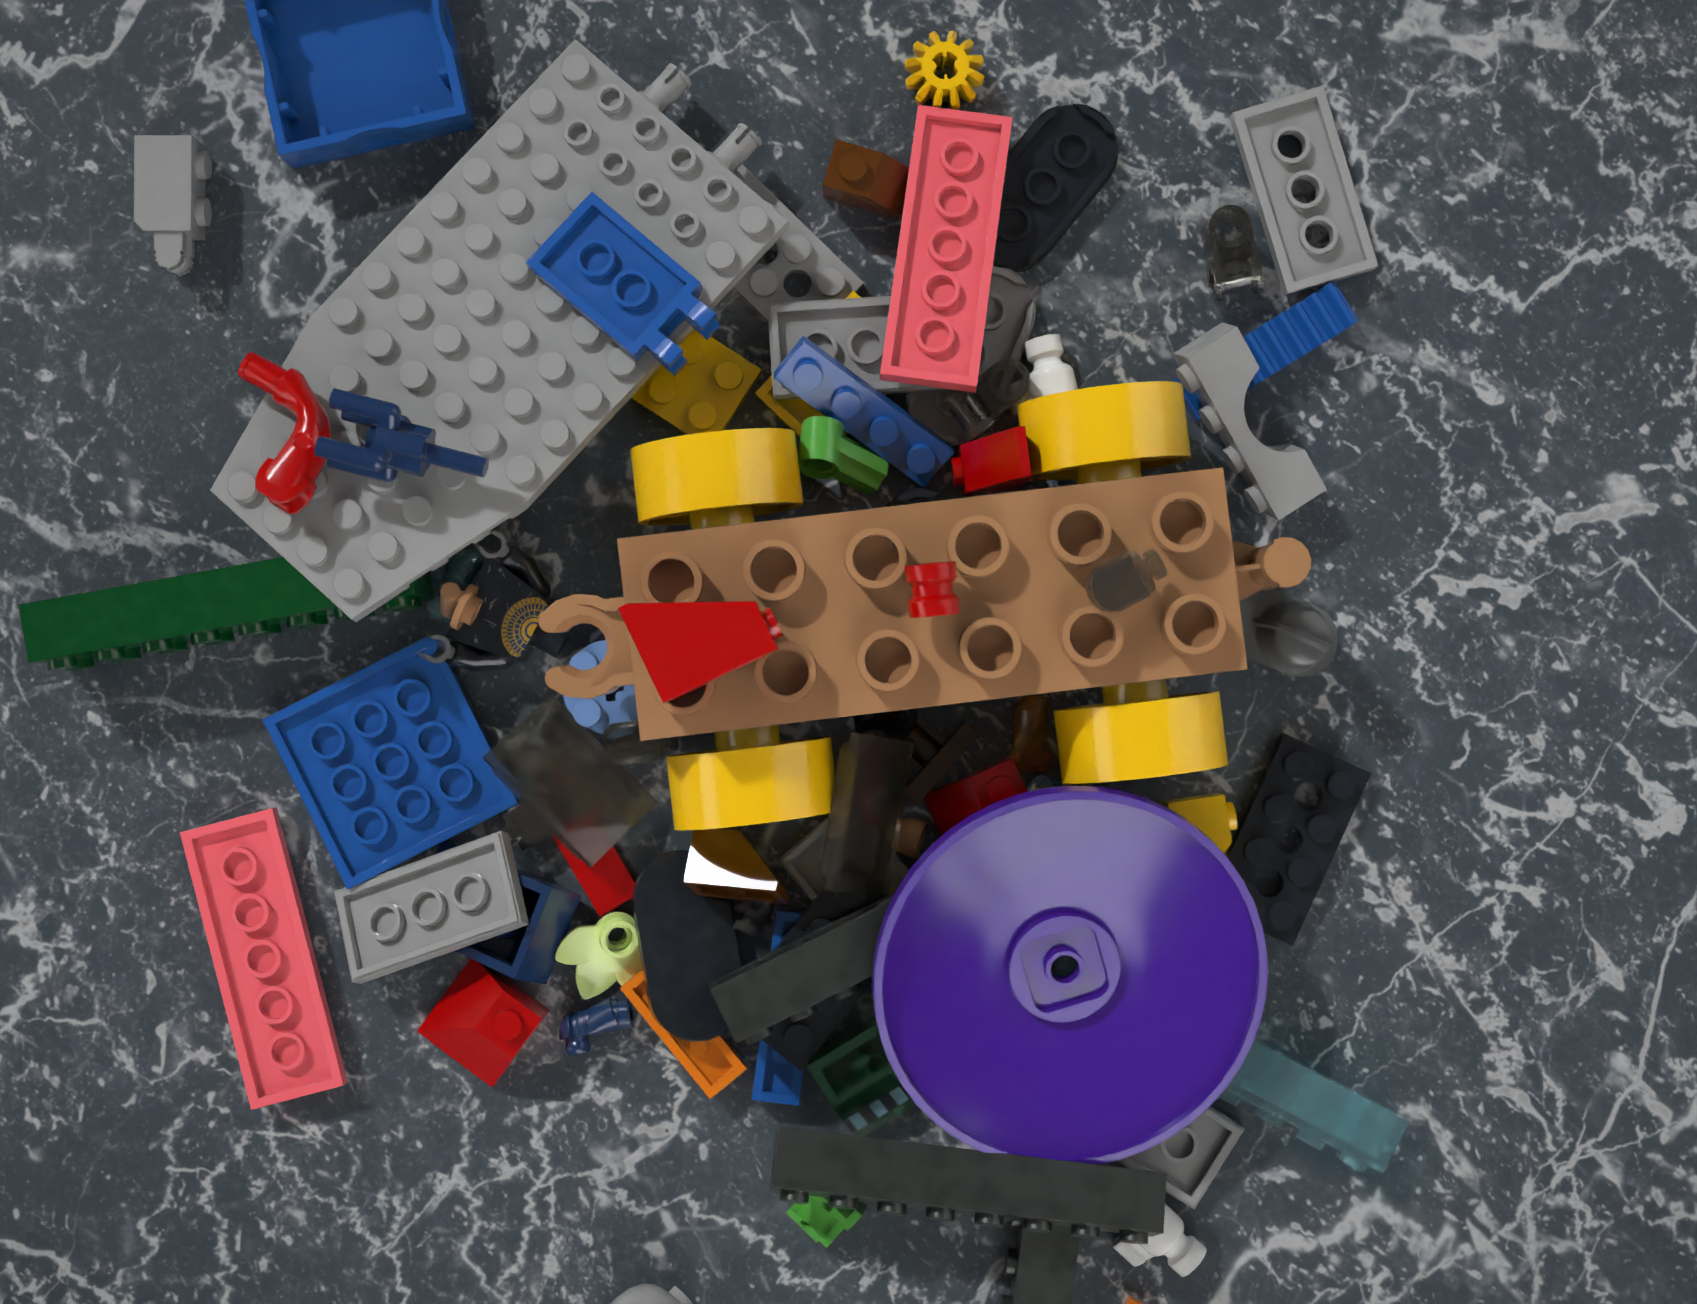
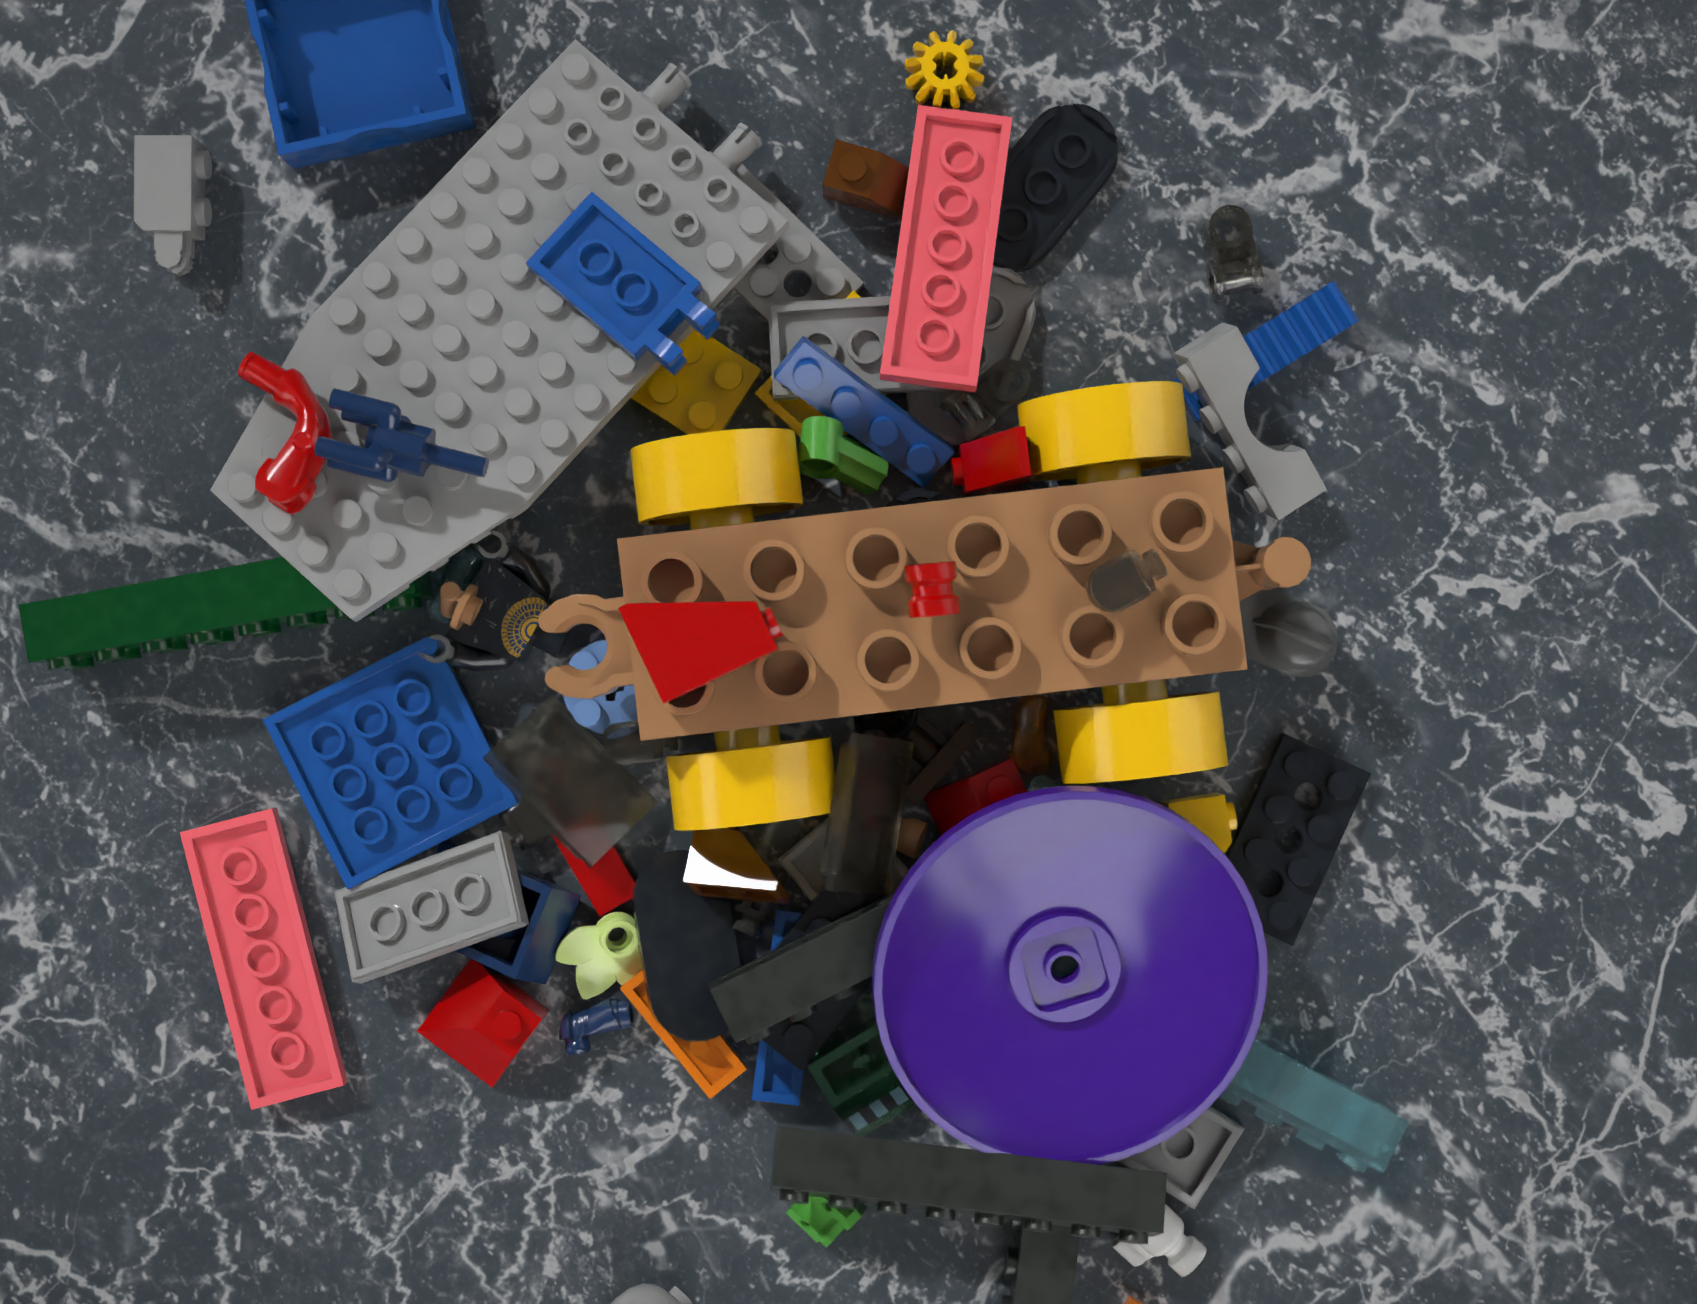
white piece [1007,334,1078,417] -> none
light grey plate [1229,85,1378,297] -> none

